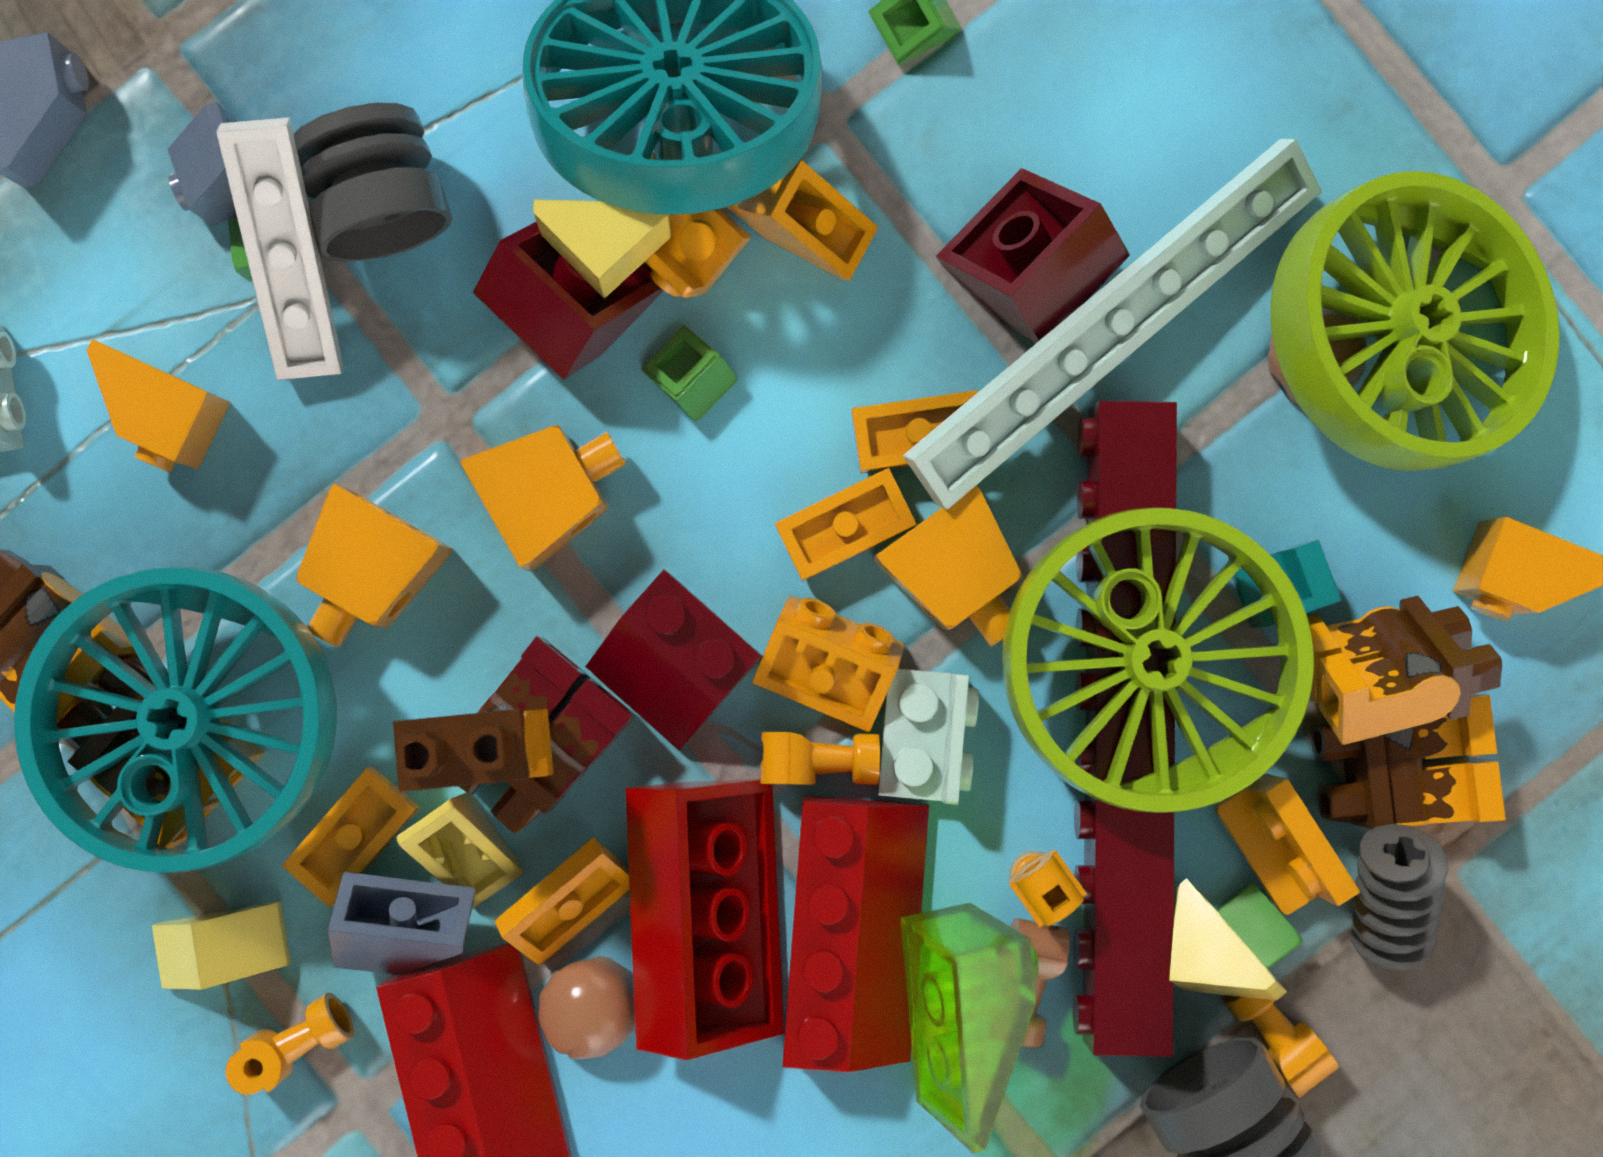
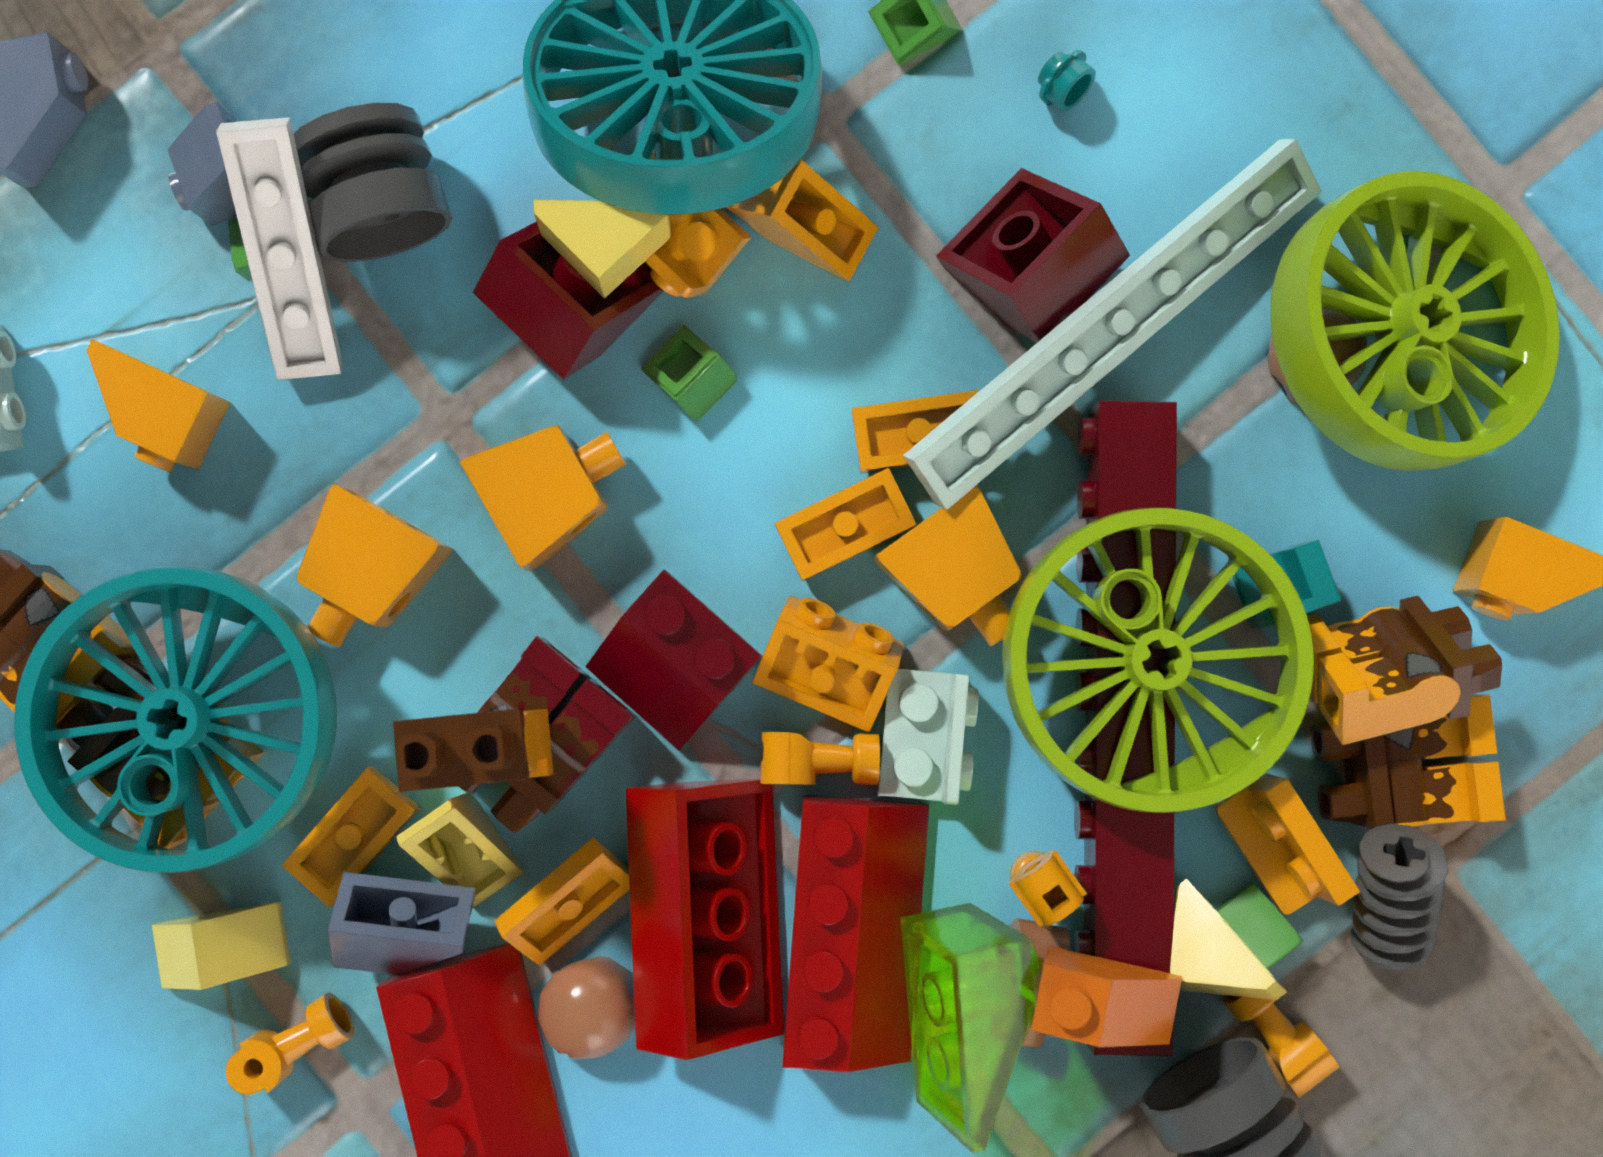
none -> orange slope [1031,946,1182,1047]
none -> teal plate [1038,50,1096,111]

